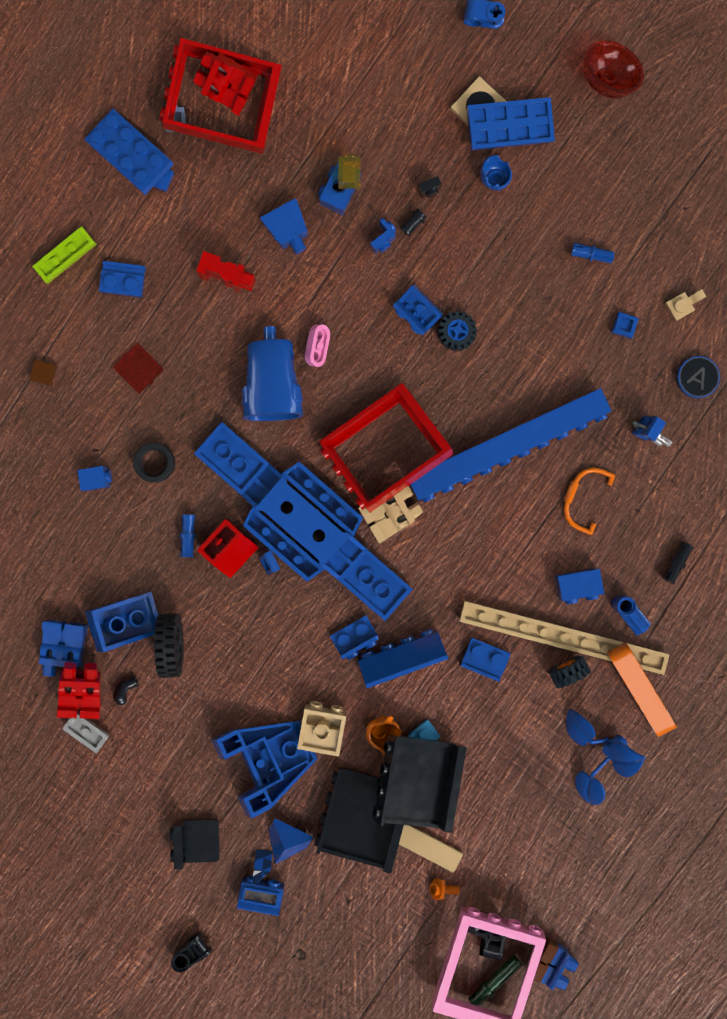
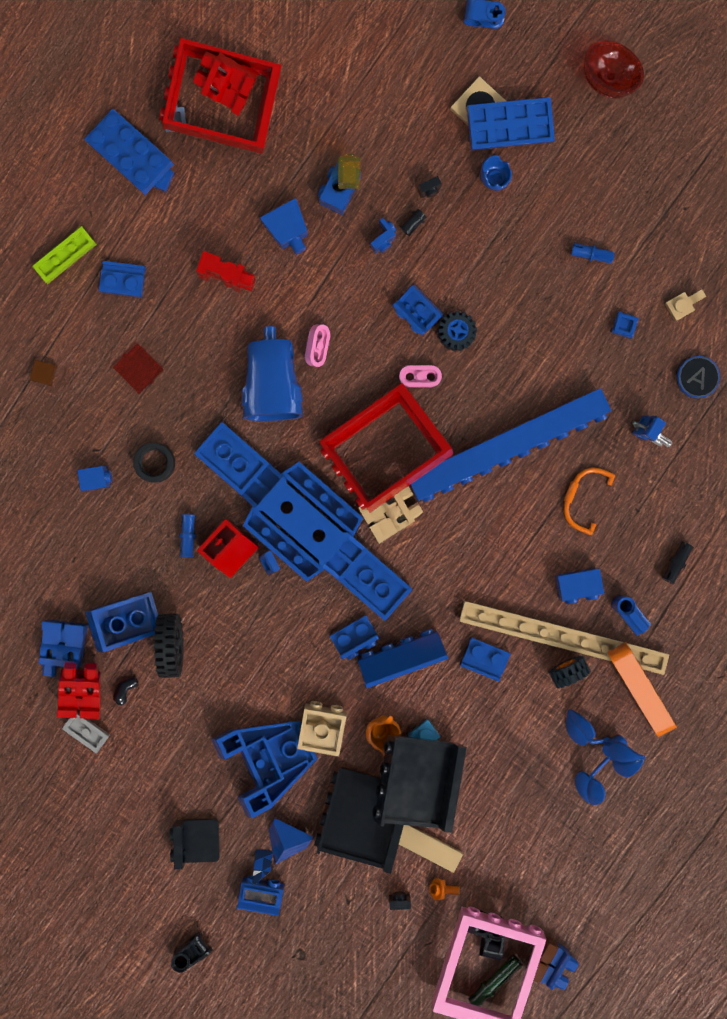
none -> black plate [389,891,411,910]
none -> bright pink plate [399,365,442,388]

